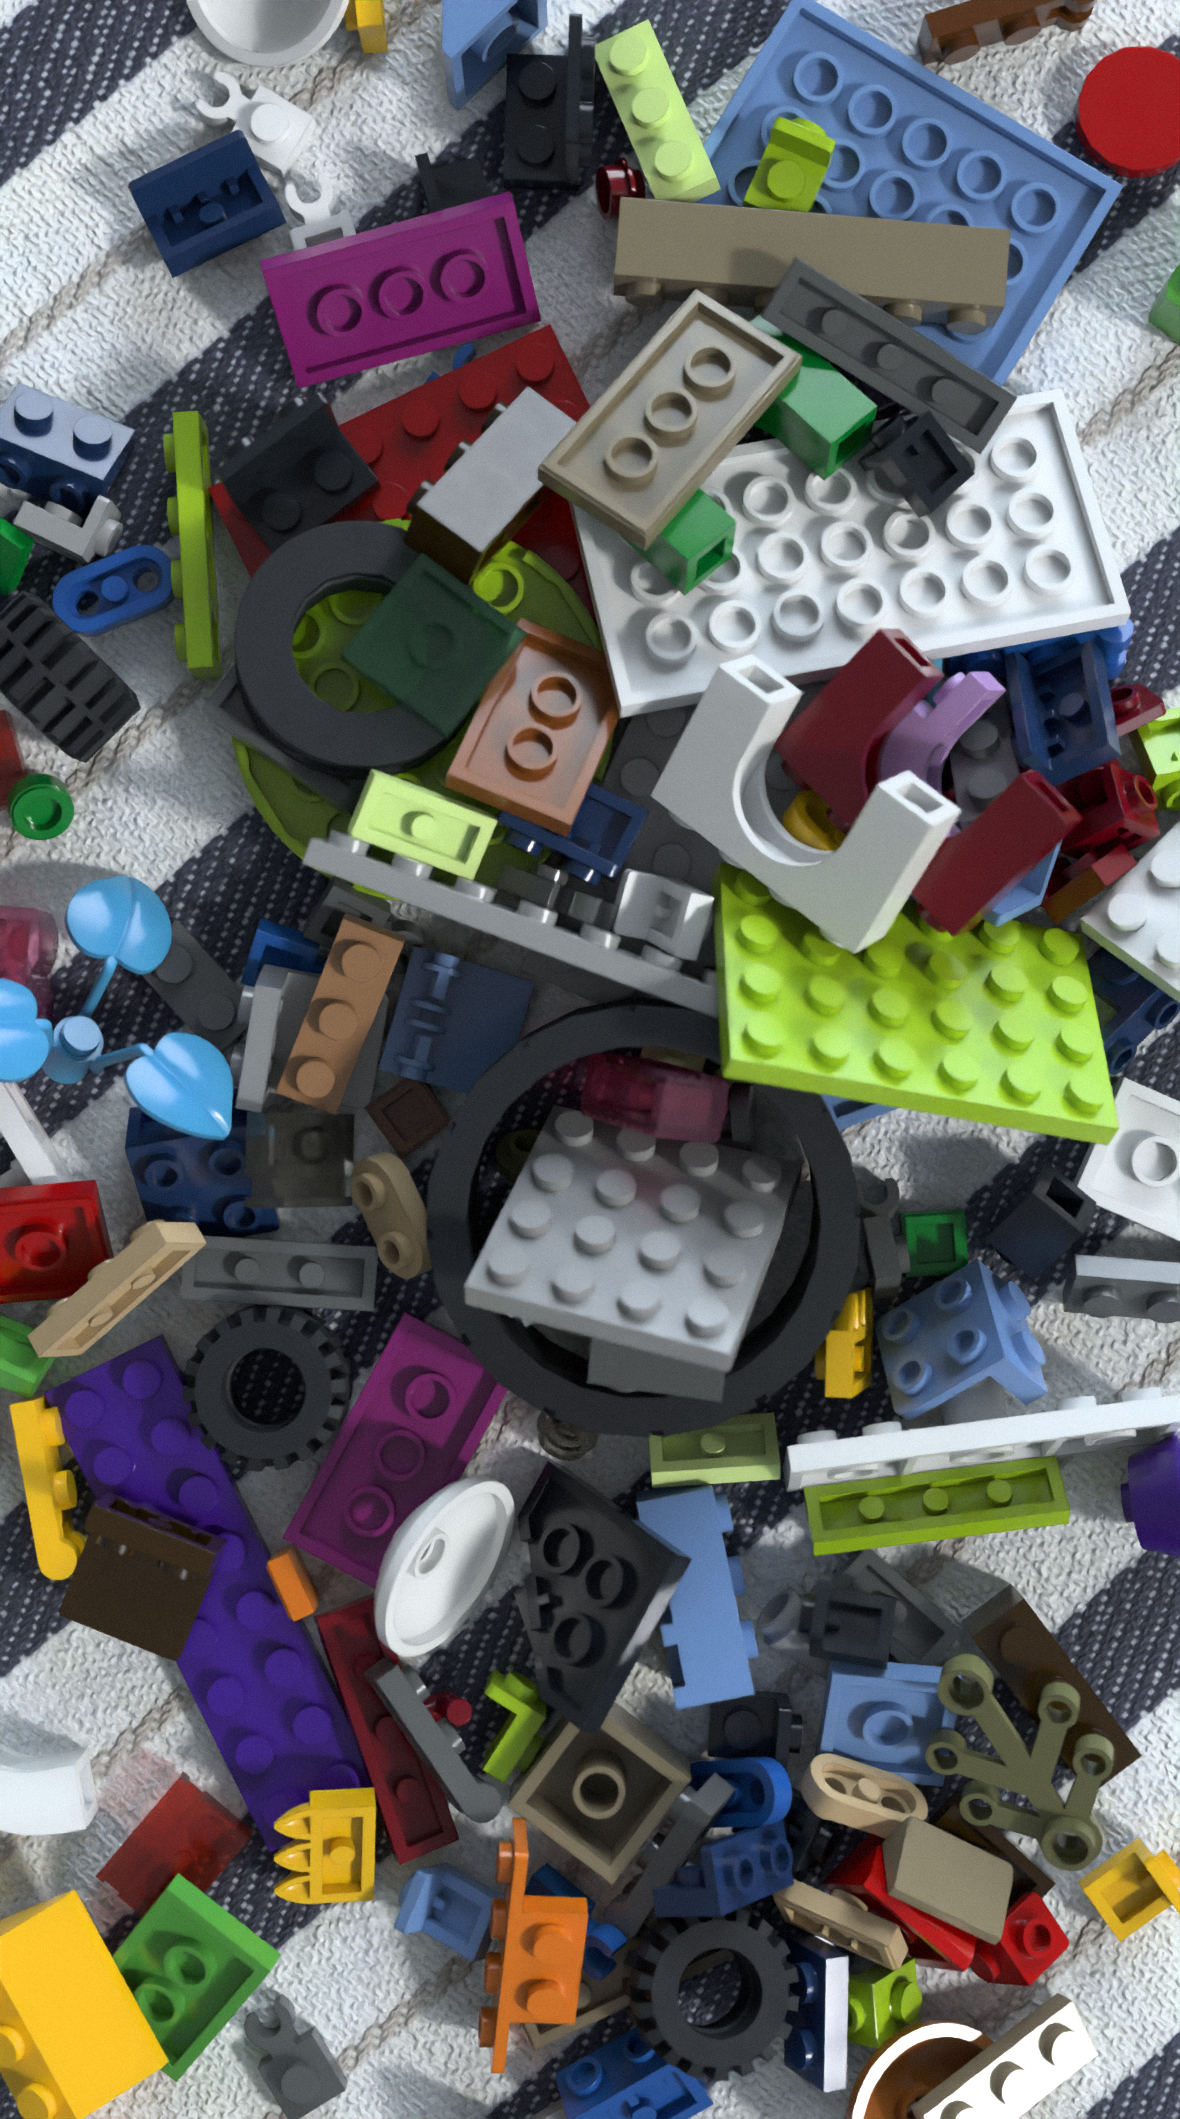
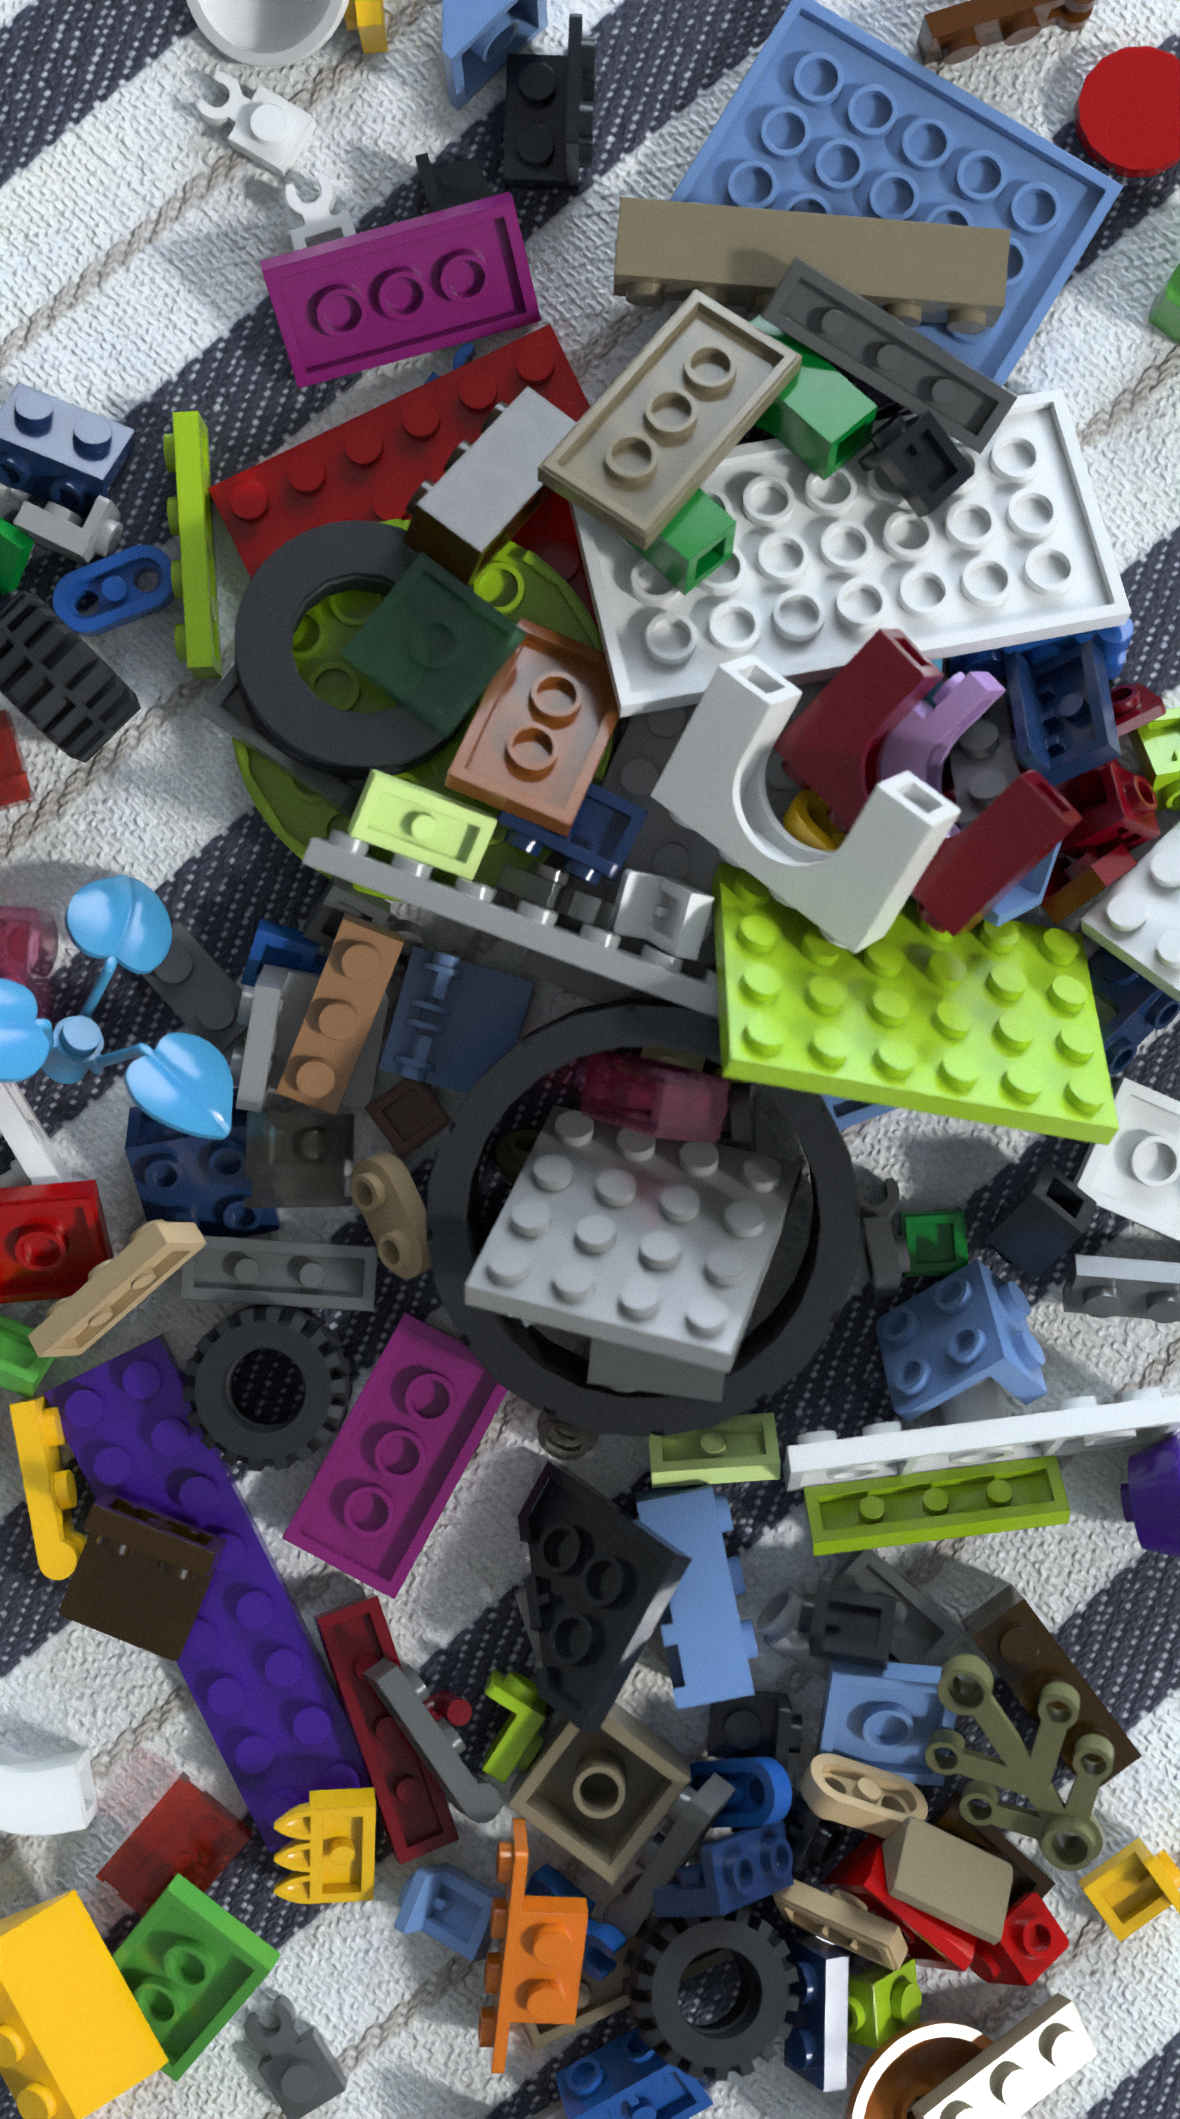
green tile [7,774,74,840] -> none
dark blue bracket [128,130,287,278] -> none
black bracket [215,391,381,553] -> none
orange tile [266,1544,321,1622] -> none
white dish [374,1475,515,1657] -> none
yellowish green plate [595,19,721,203] -> none
dark red plate [595,157,646,220] -> none
lime bracket [742,116,836,213] -> none
yellow plate [815,1287,873,1398] -> none

